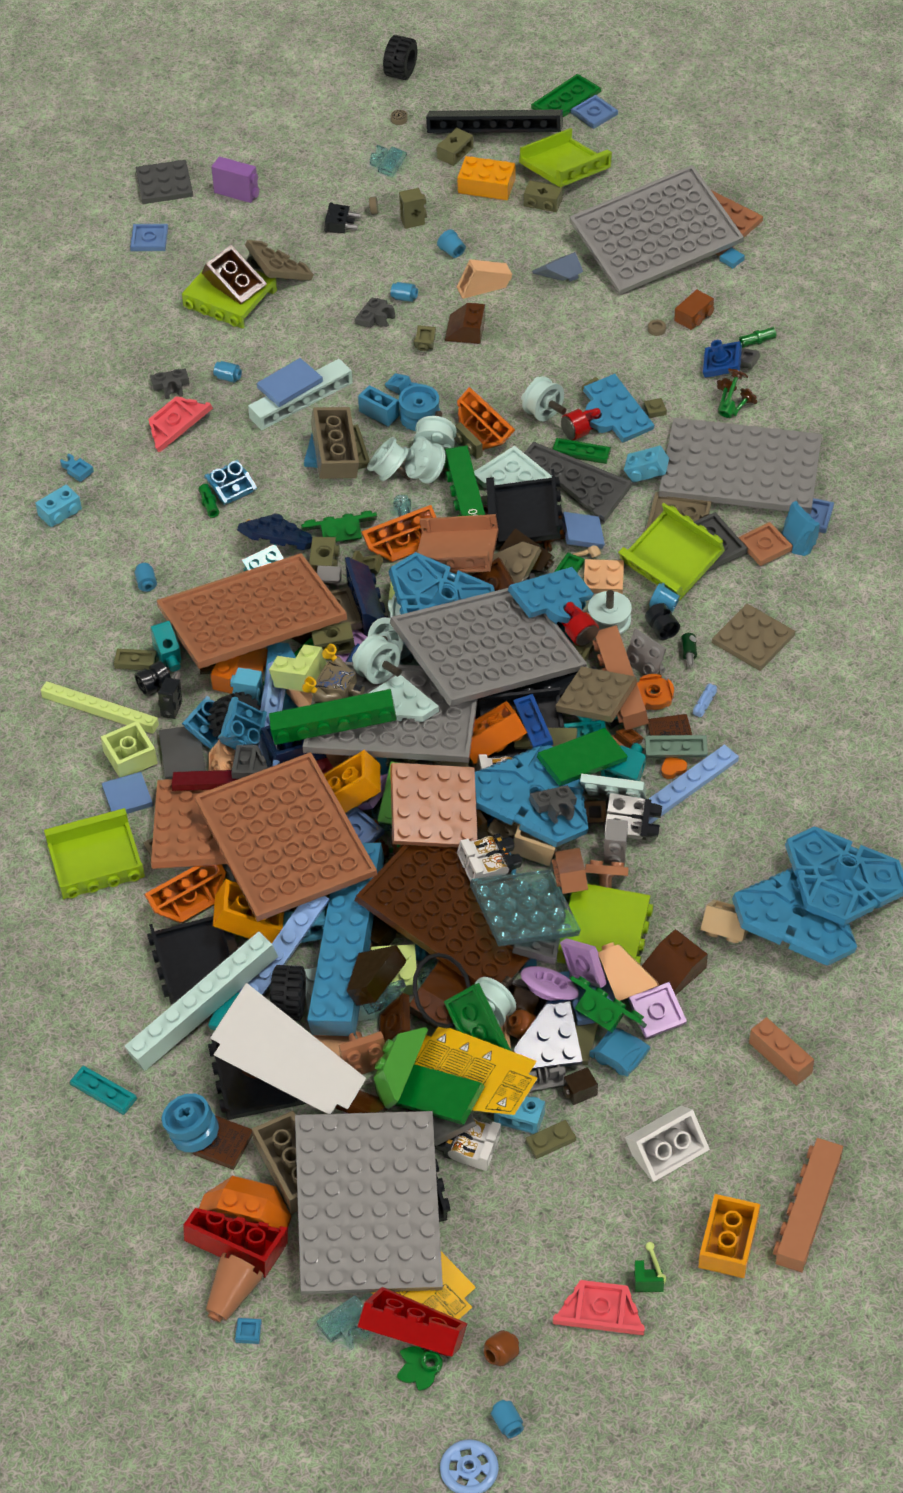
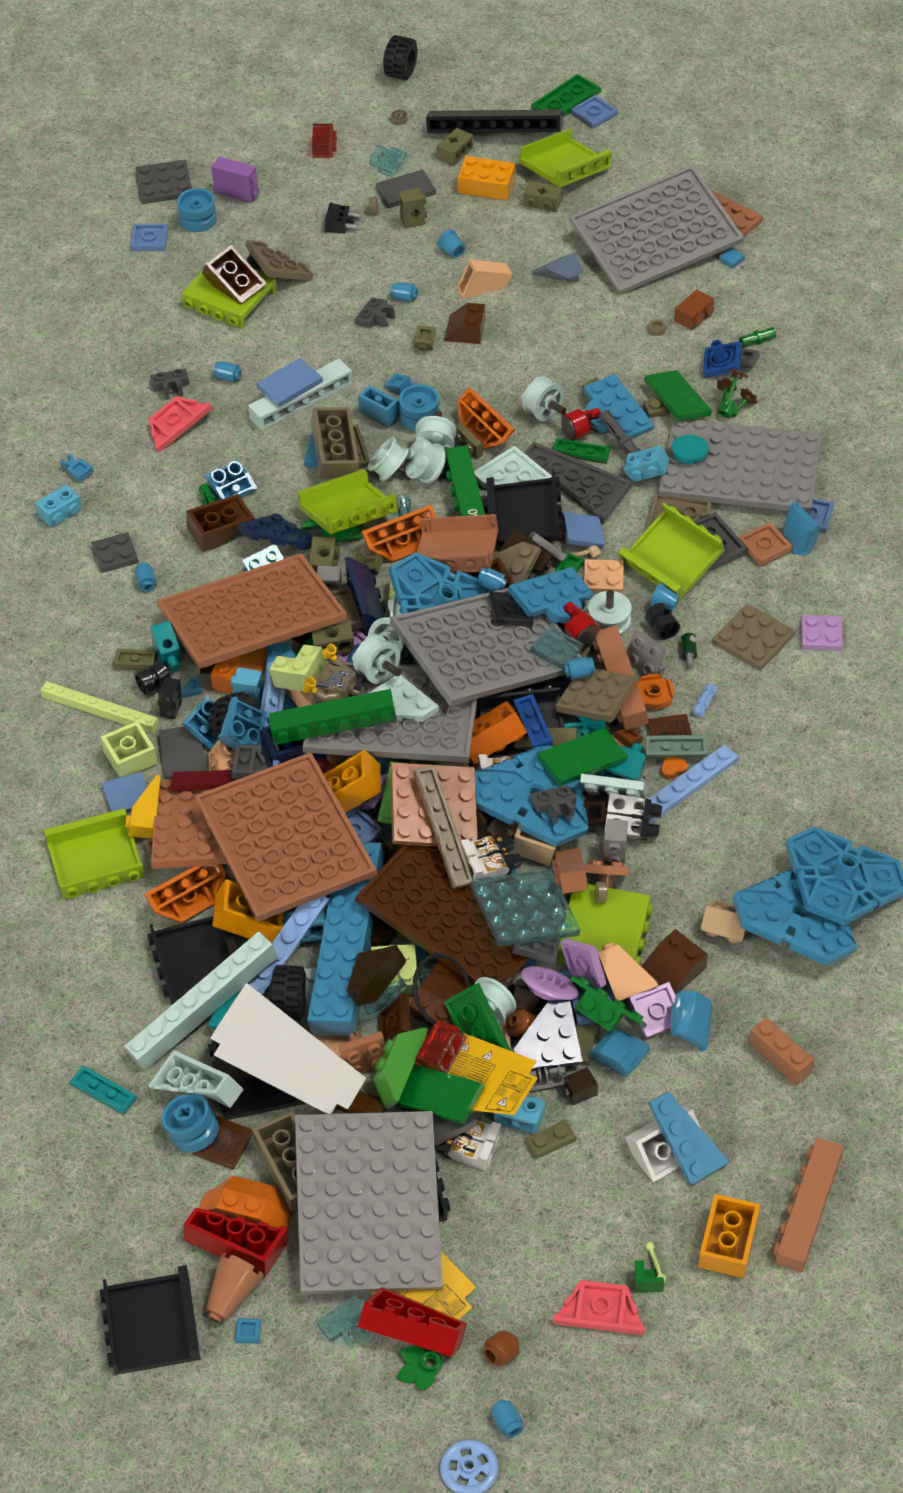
none -> dark grey plate [91,532,139,573]
none -> black panel [99,1265,201,1375]
none -> yellow slope [125,775,161,839]
none -> light aqua wedge [148,1050,244,1108]
none -> dark azure wheel [177,188,217,232]
none -> dark azure tile [182,675,202,698]
none -> reddish brown slope [186,494,255,552]
none -> lime panel [297,469,398,534]
none -> clear red brick [312,123,337,158]
none -> dark grey tile [376,169,436,208]
none -> dark tan tile [413,765,474,889]
none -> clear red brick [416,1021,467,1073]
none -> dark azure brick [476,567,507,591]
none -> black tile [488,592,534,627]
none -> light grey tile [529,531,567,561]
none -> clear light blue tile [529,626,584,670]
none -> dark azure brick [564,656,595,680]
none -> dark tan tile [595,881,608,903]
none -> dark grey pin [599,410,641,458]
none -> green tile [644,370,712,422]
none -> dark azure wing [647,1092,729,1184]
none -> dark azure slope [670,991,712,1052]
none -> teal tile [671,435,709,464]
none -> lavender plate [802,615,843,651]

